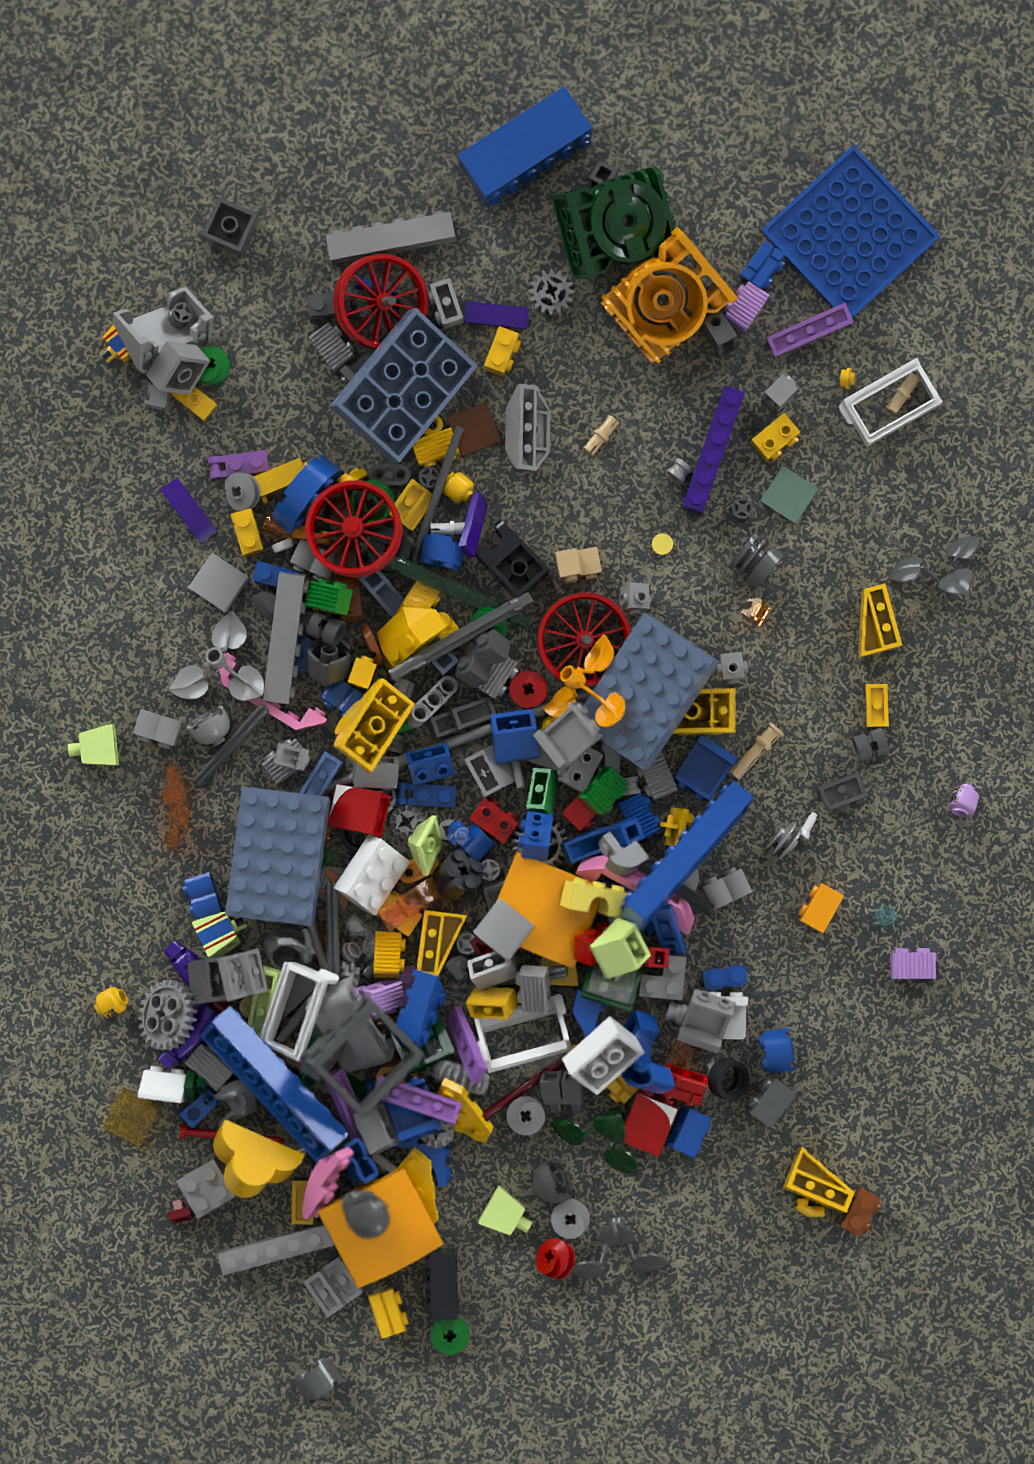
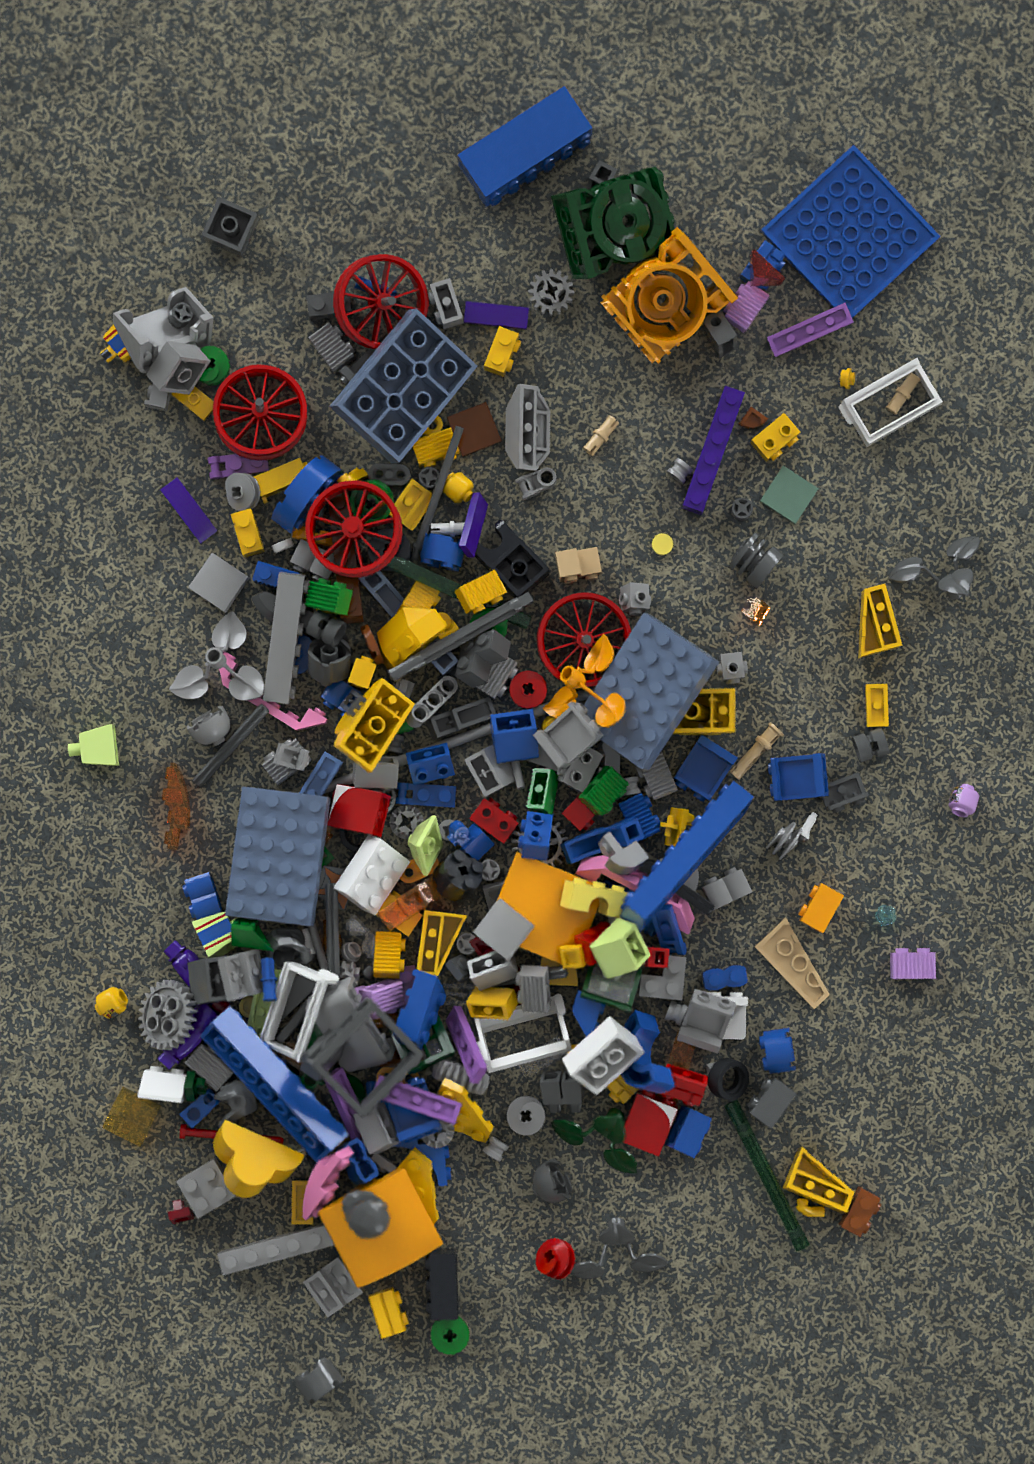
light grey brick [133,709,184,749] -> none
clear orange cone [261,513,291,538] -> none
light grey brick [326,210,456,265] -> none
yellowish green torso [478,1185,532,1235] -> none
dark red bar [481,1056,565,1121] -> none
light grey piece [551,1198,590,1239] -> none
light grey brick [761,374,798,414] -> none
none -> red wheel [213,365,307,461]
none -> green slope [231,917,274,951]
none -> blue axle [260,958,277,1002]
none -> dark grey tile [340,689,367,717]
none -> yellow brick [454,570,507,614]
none -> light grey wheel [482,1136,509,1162]
none -> light grey piece [515,467,557,500]
none -> yellow tile [559,945,586,969]
none -> clear green piece [724,1100,810,1251]
none -> dark orange tile [738,407,768,428]
none -> clear red slope [750,249,785,286]
none -> tan wing [754,917,830,1009]
none -> blue panel [768,753,829,801]

